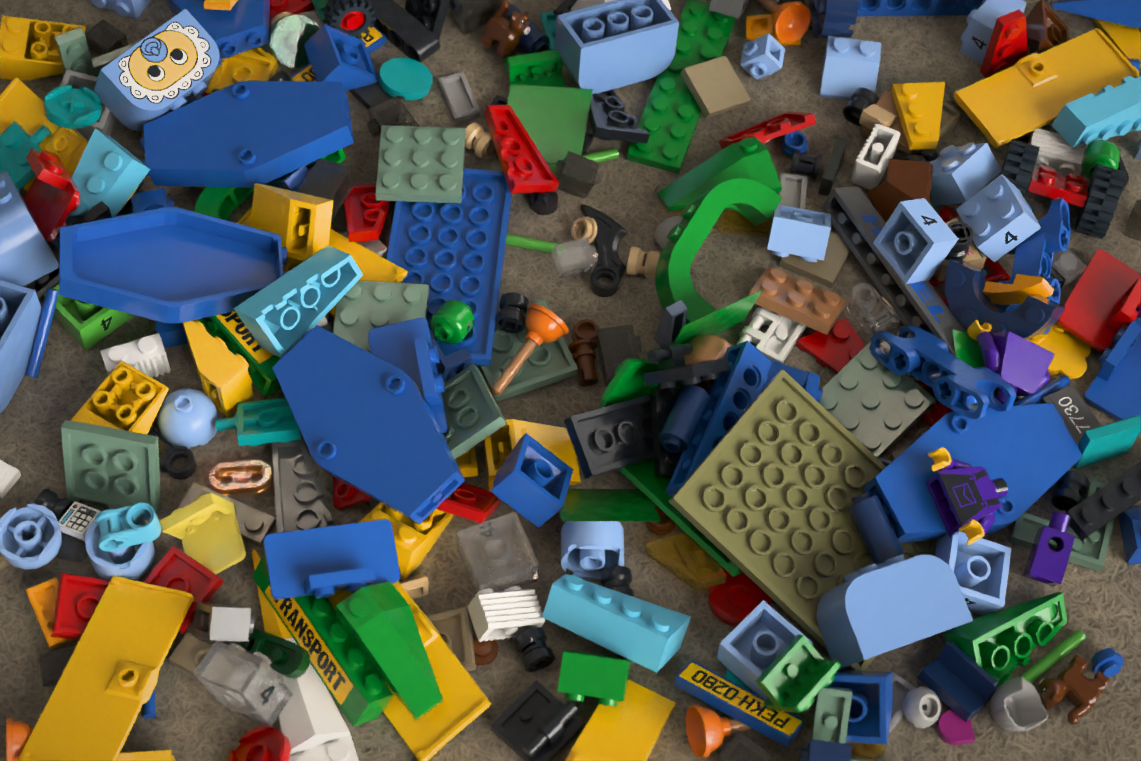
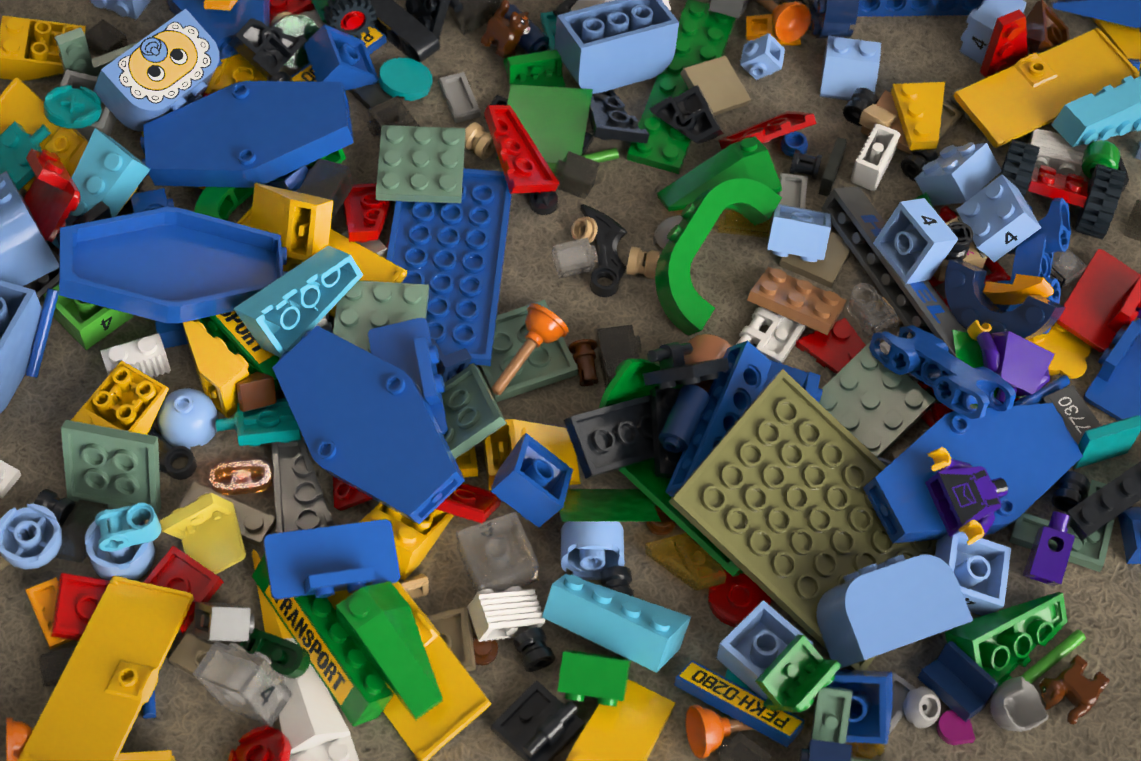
white tile [58,501,101,541] -> none
green head [430,300,475,344] -> none
black wheel [495,293,529,333] -> none
bright green bar [506,234,565,256] -> none
reddish brown plate [572,319,601,343] -> none
sand blue piece [654,300,688,346] -> none
green sticker [674,290,763,344] -> none
dark blue brick [848,492,904,565] -> none
reddish brown slope [867,159,933,223] -> none
blue plate [1091,648,1124,678] -> none
none -> black slope [228,18,306,80]
none -> reddish brown slope [236,372,277,412]
none -> black slope [650,85,724,144]

